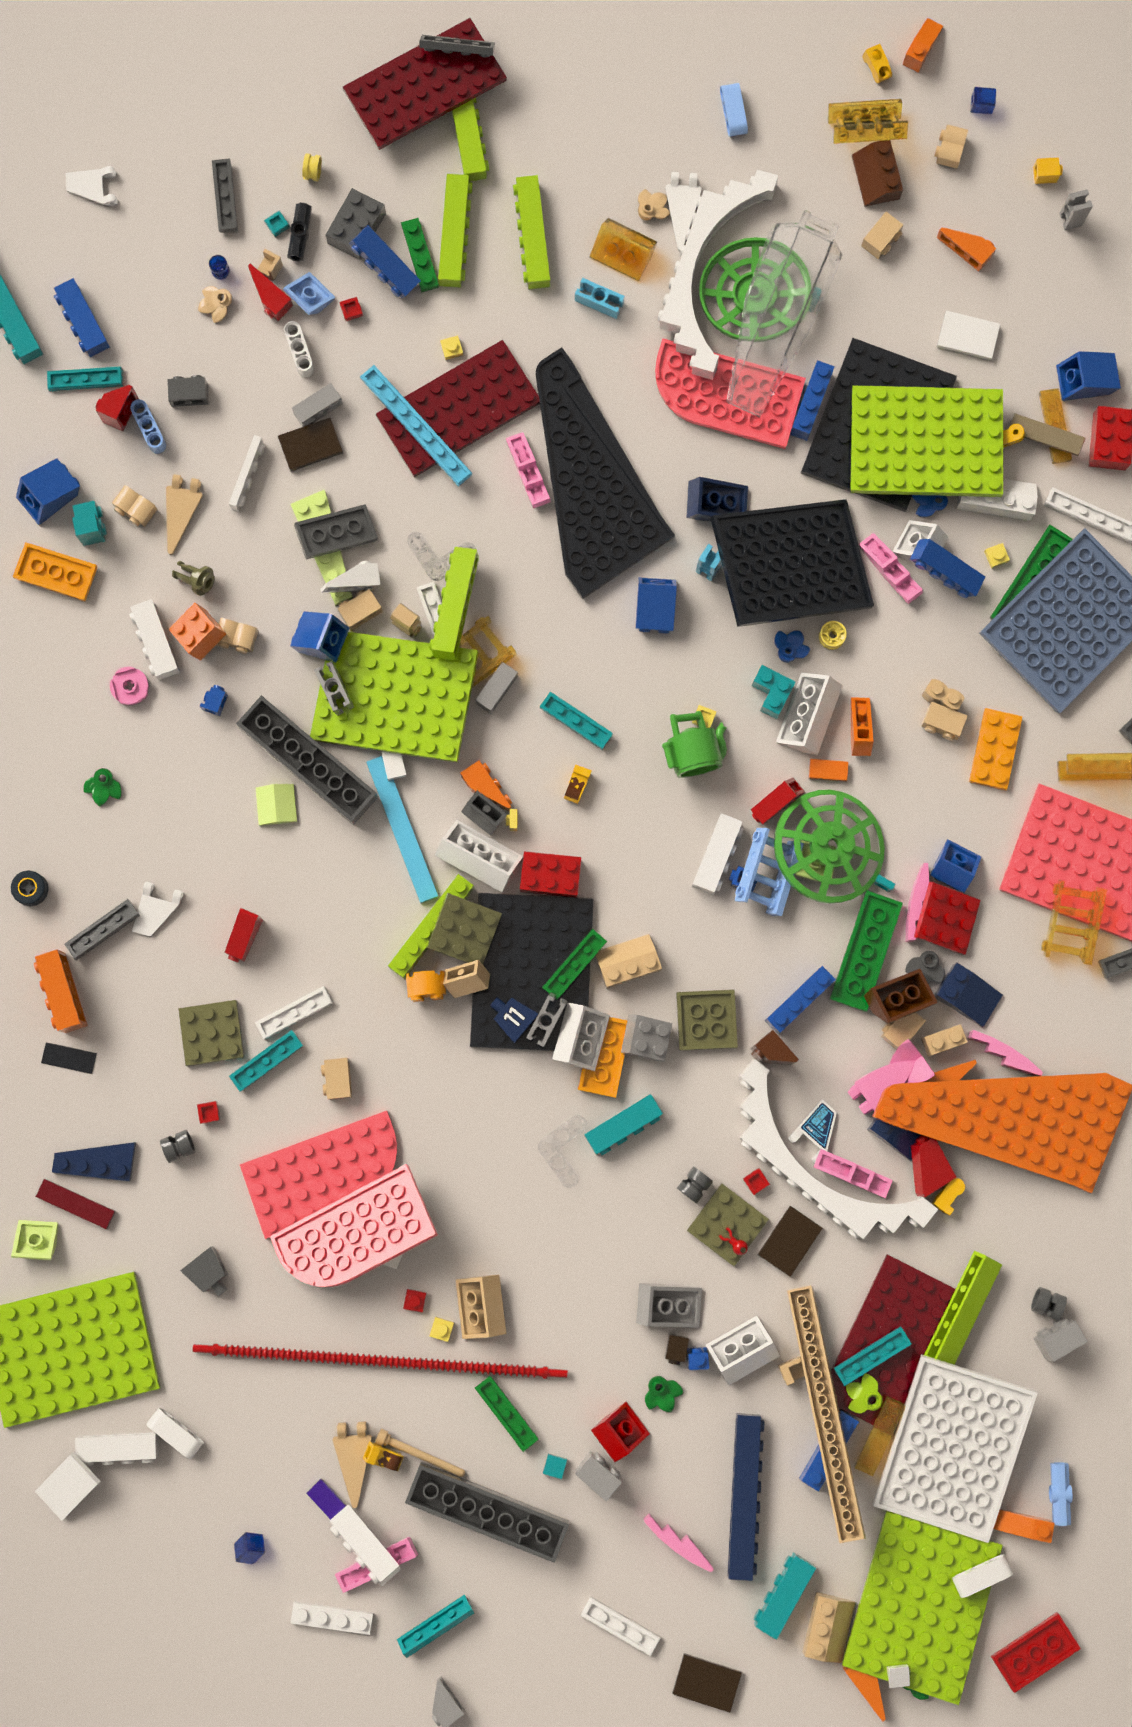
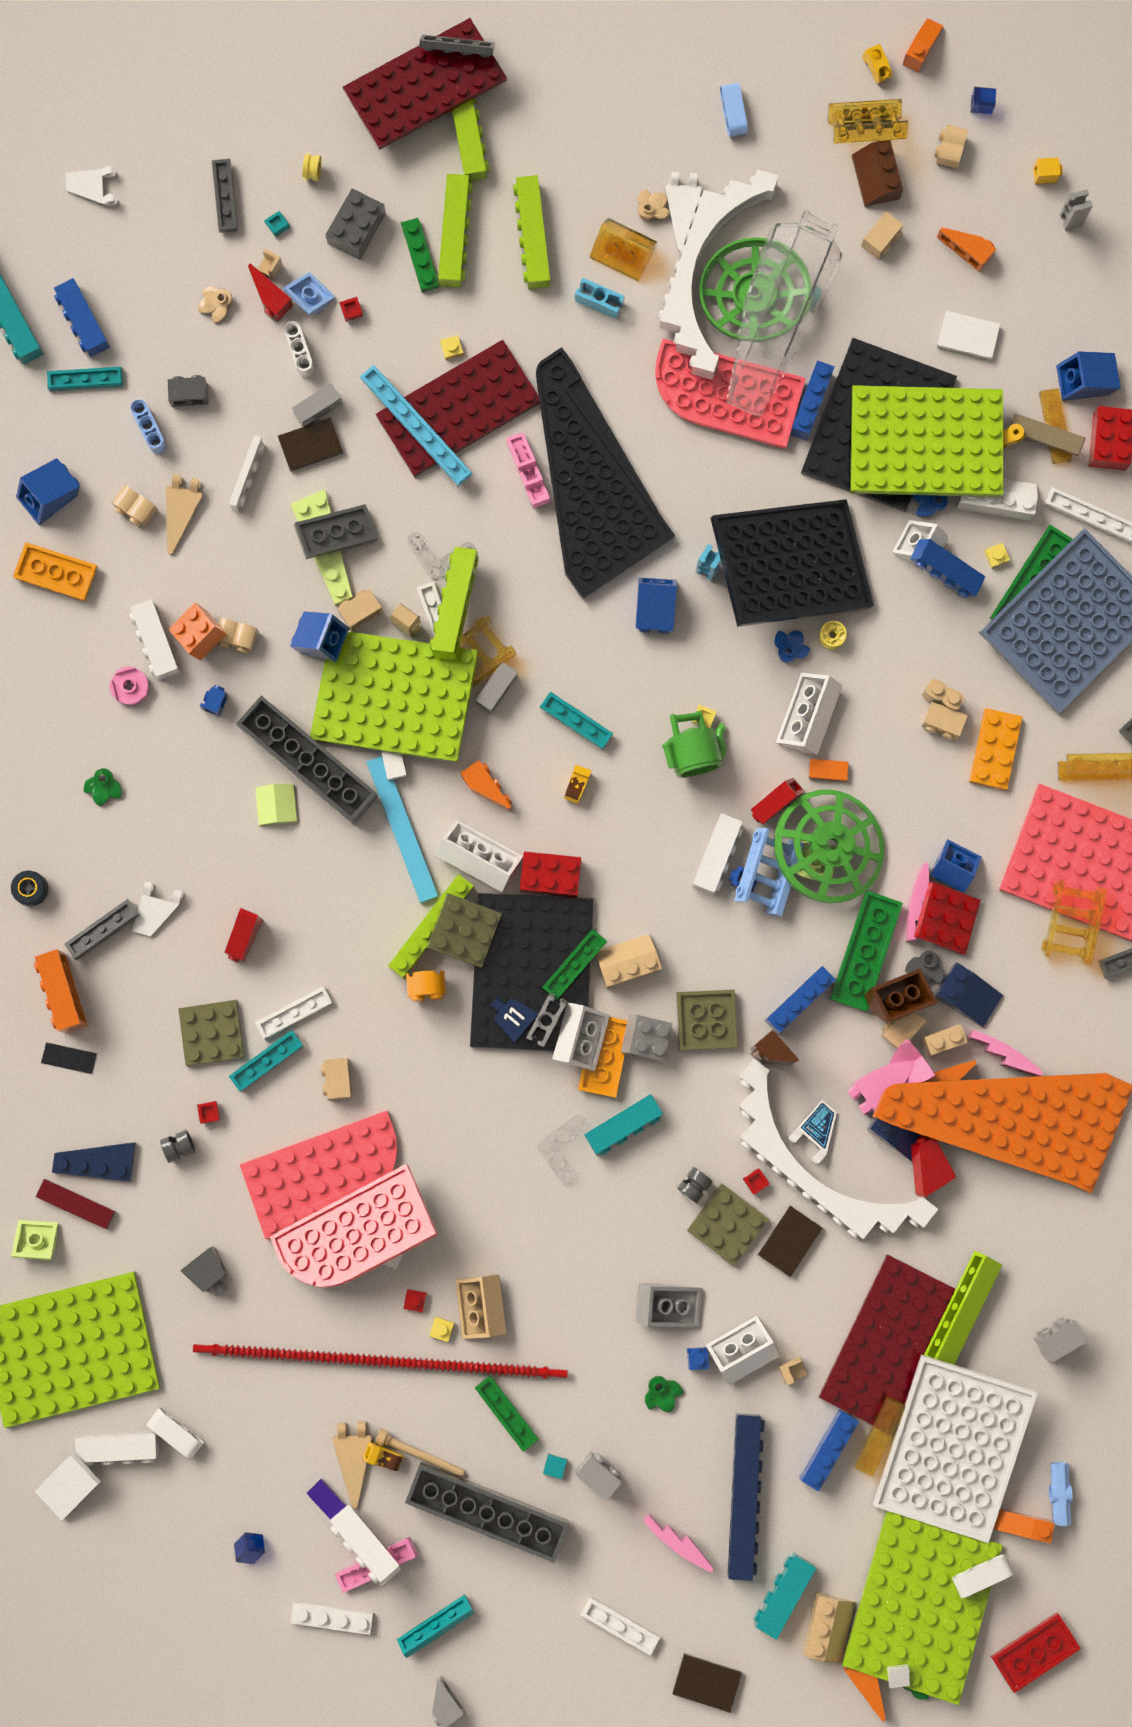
teal brick [72,501,107,546] -> none
red slope [95,385,139,431] -> none
olive piece [172,561,215,596] -> none
clear blue wheel [209,255,230,280] -> none
black piece [287,202,312,262] -> none
light grey piece [315,662,354,716] -> none
white slope [320,561,380,593] -> none
blue brick [349,225,421,298] -> none
tan brick [443,960,490,998] -> none
dark grey brick [461,790,507,836] -> none
light yellow plate [506,809,518,831] -> none
red slope [591,1402,650,1462] -> none
dark brown brick [665,1334,689,1365] -> none
dark blue slope [686,477,748,521] -> none
red arm [719,1227,748,1256] -> none
teal brick [752,665,796,719] -> none
tan piece [787,1285,866,1544] -> none
bright pink slope [813,1149,893,1198] -> none
teal plate [833,1326,912,1386] -> none
lime plate [846,1373,883,1413] -> none
orange slope [851,697,874,756] -> none
bright pink slope [859,533,923,604] -> none
teal tile [874,875,896,892] -> none
yellow leg [931,1178,965,1216] -> none
dark grey wheel [1031,1287,1067,1321] -> none

